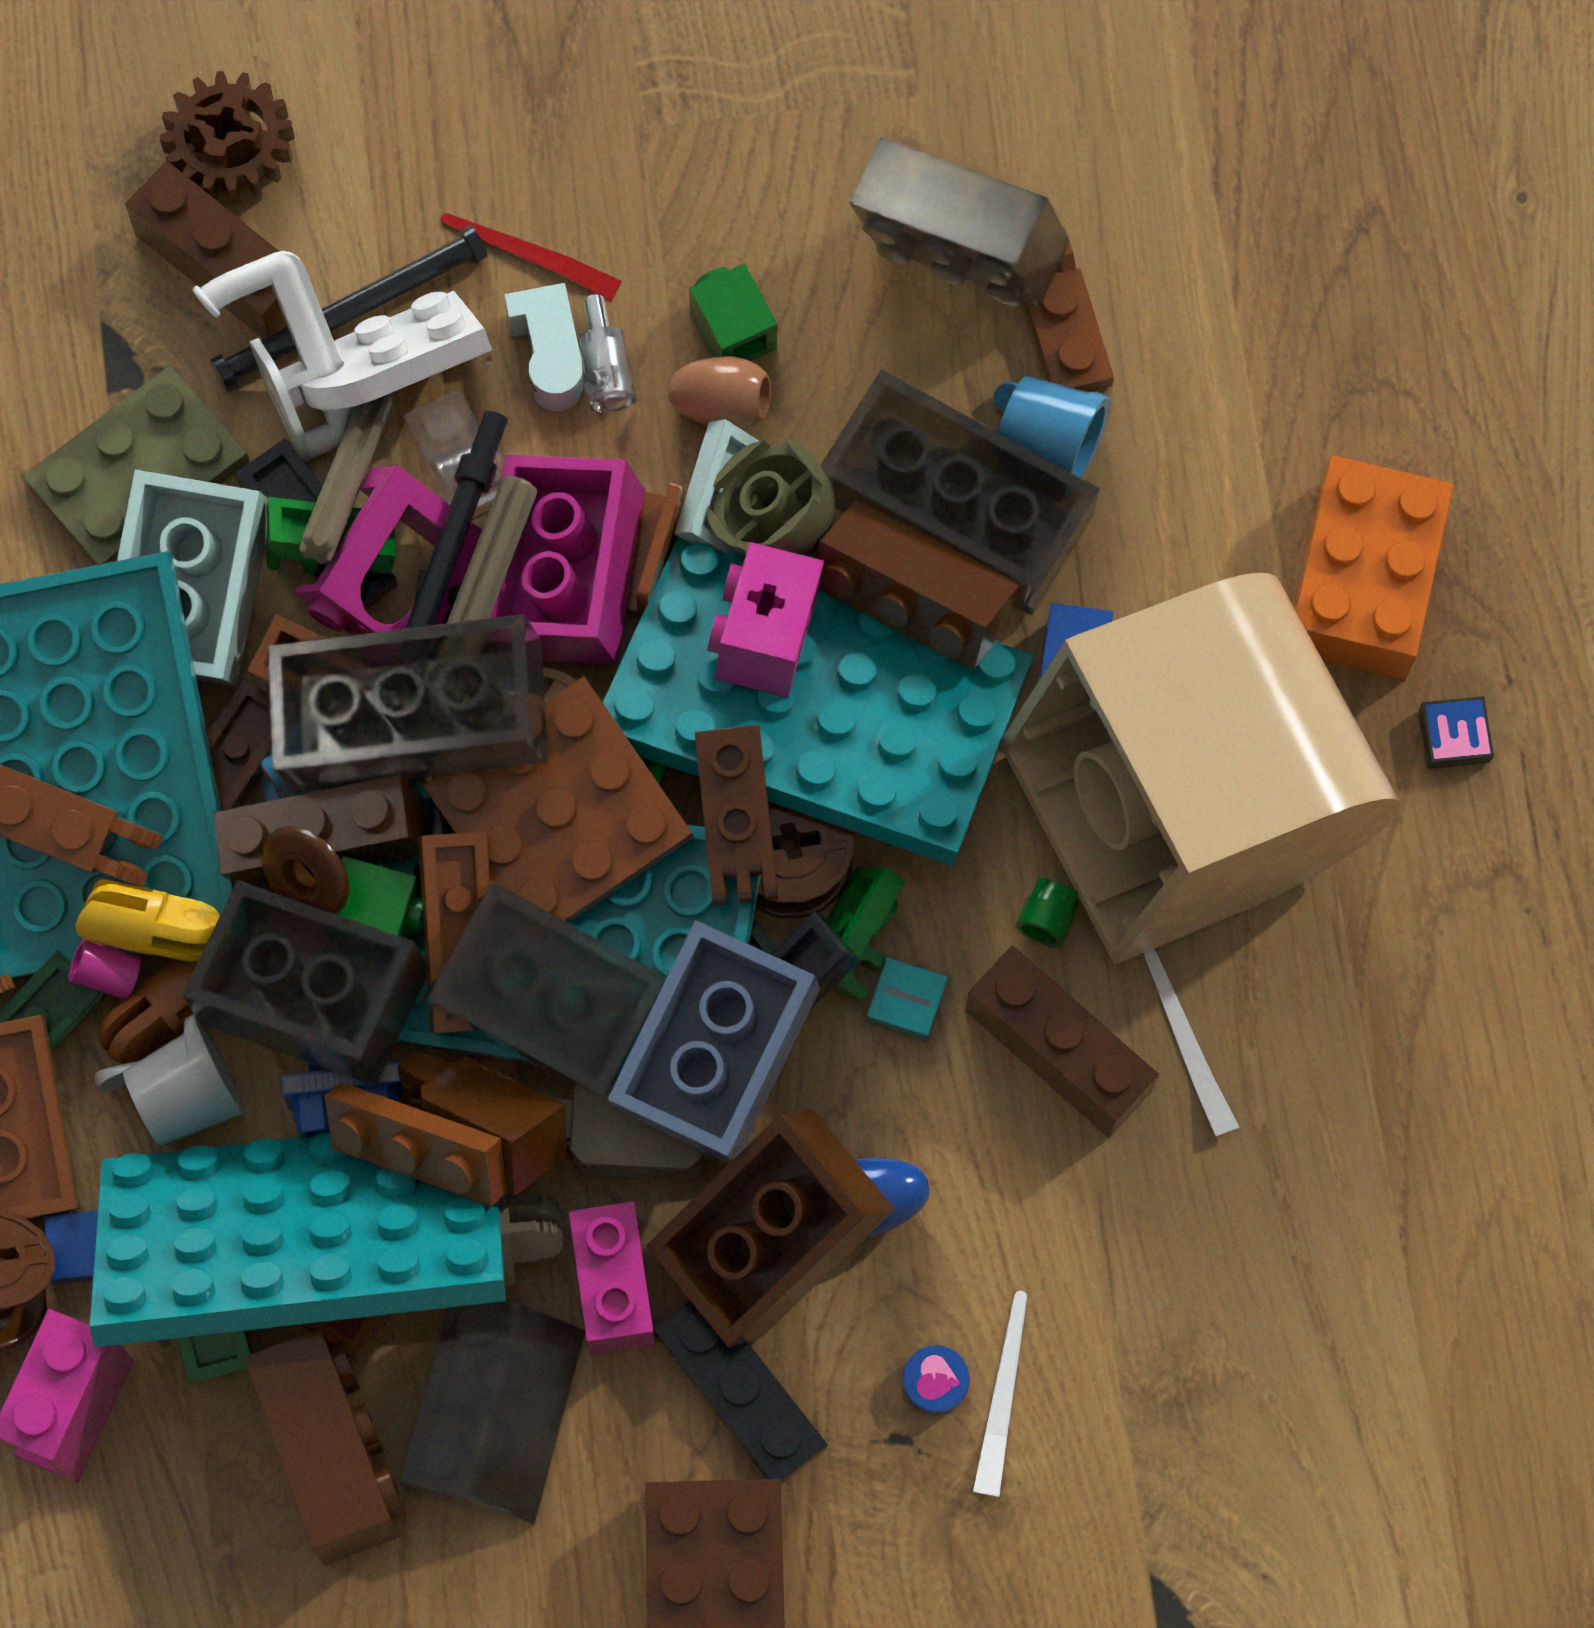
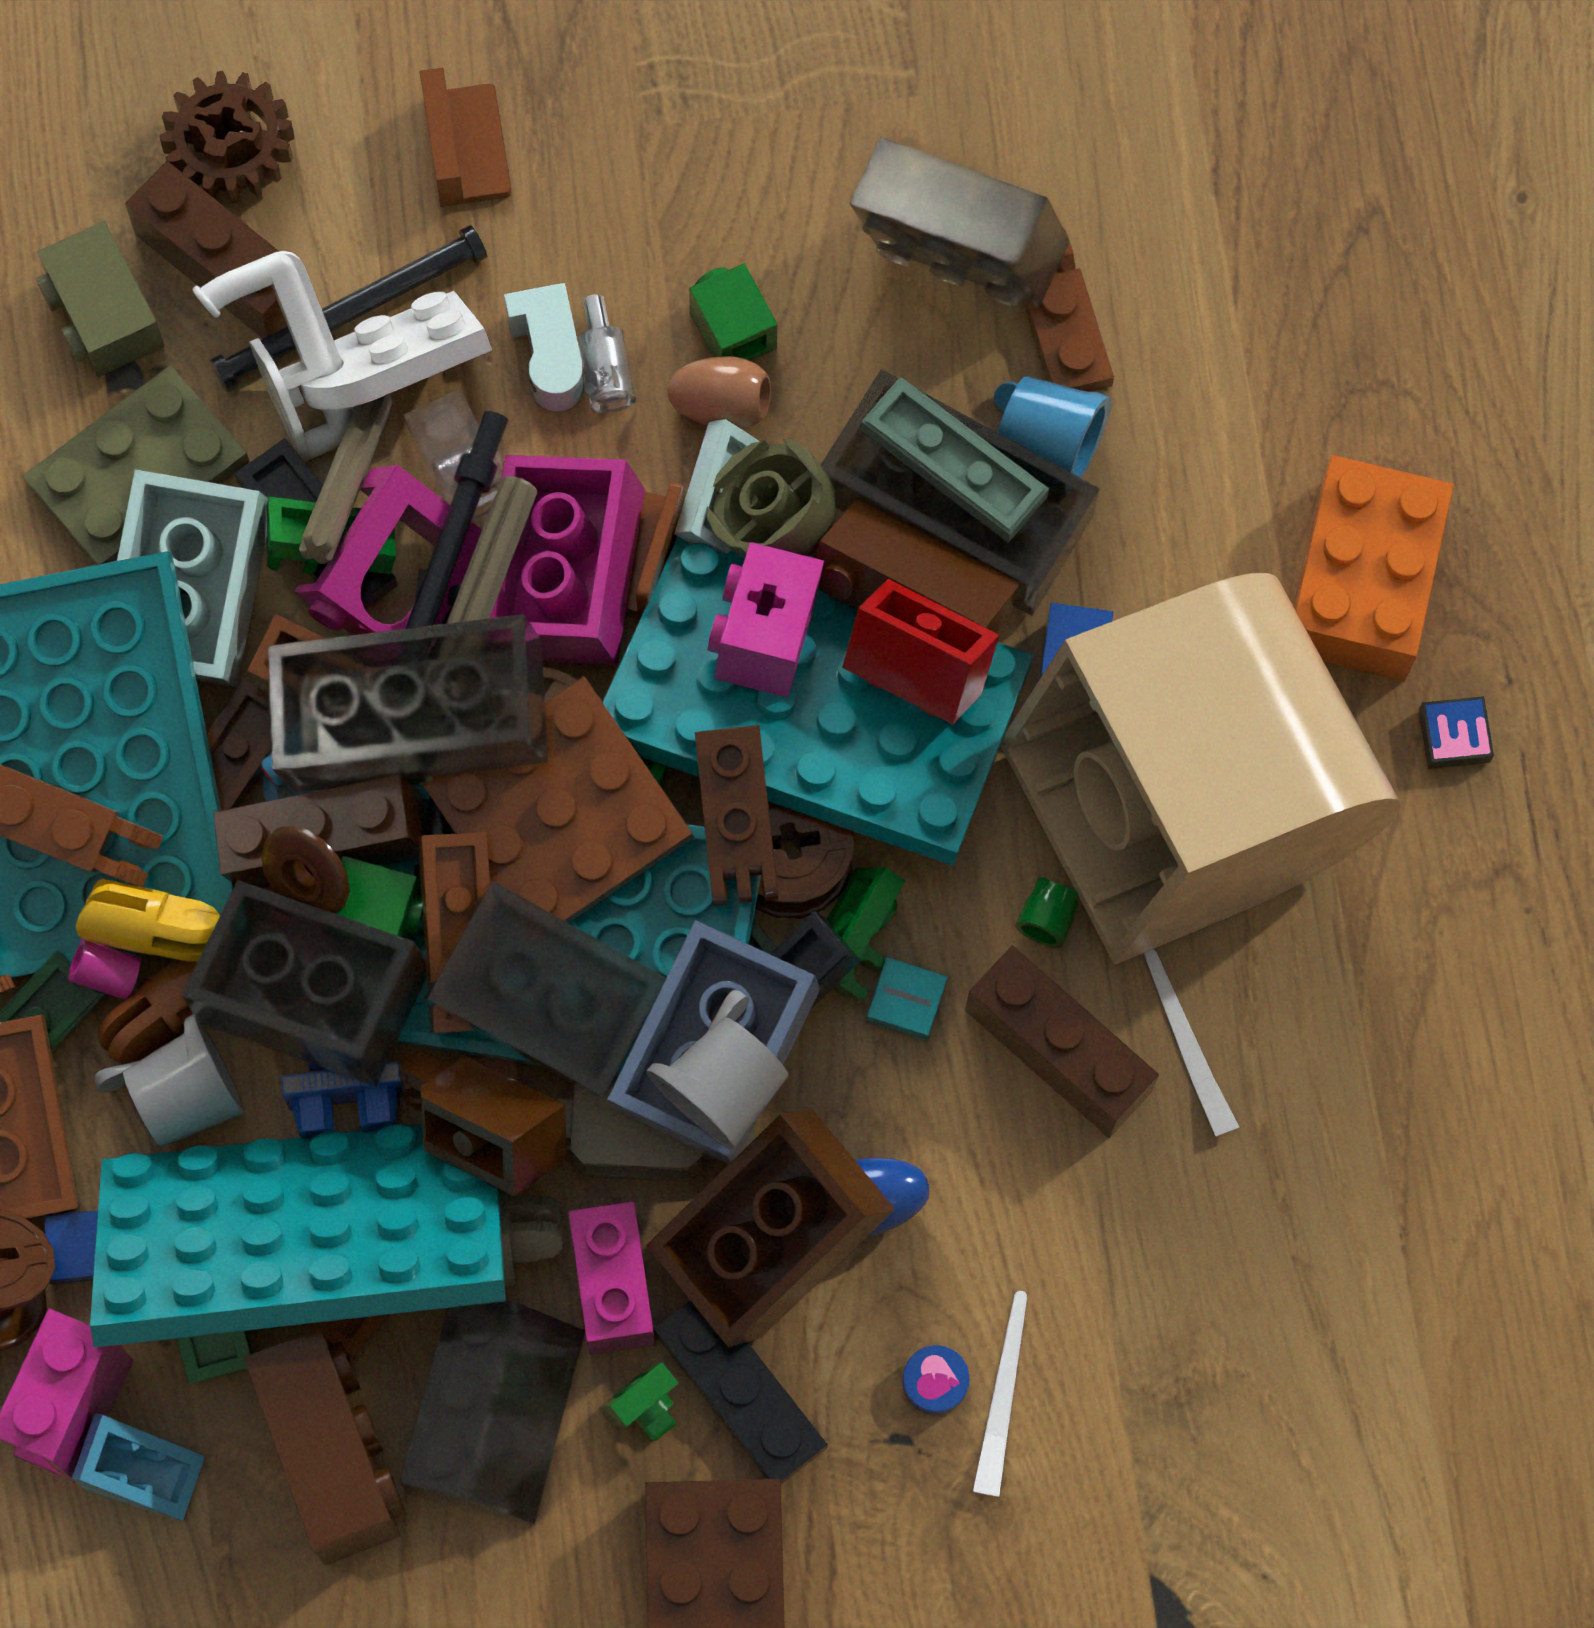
dark orange plate [324,1082,507,1207] -> none
red sticker [441,213,622,302] -> none
none -> olive brick [35,220,165,377]
none -> medium azure slope [72,1413,205,1520]
none -> dark orange panel [419,67,512,207]
none -> green plate [599,1362,679,1441]
none -> light grey hat [646,990,789,1151]
none -> red brick [842,579,999,724]
none -> sand green tile [860,377,1049,543]

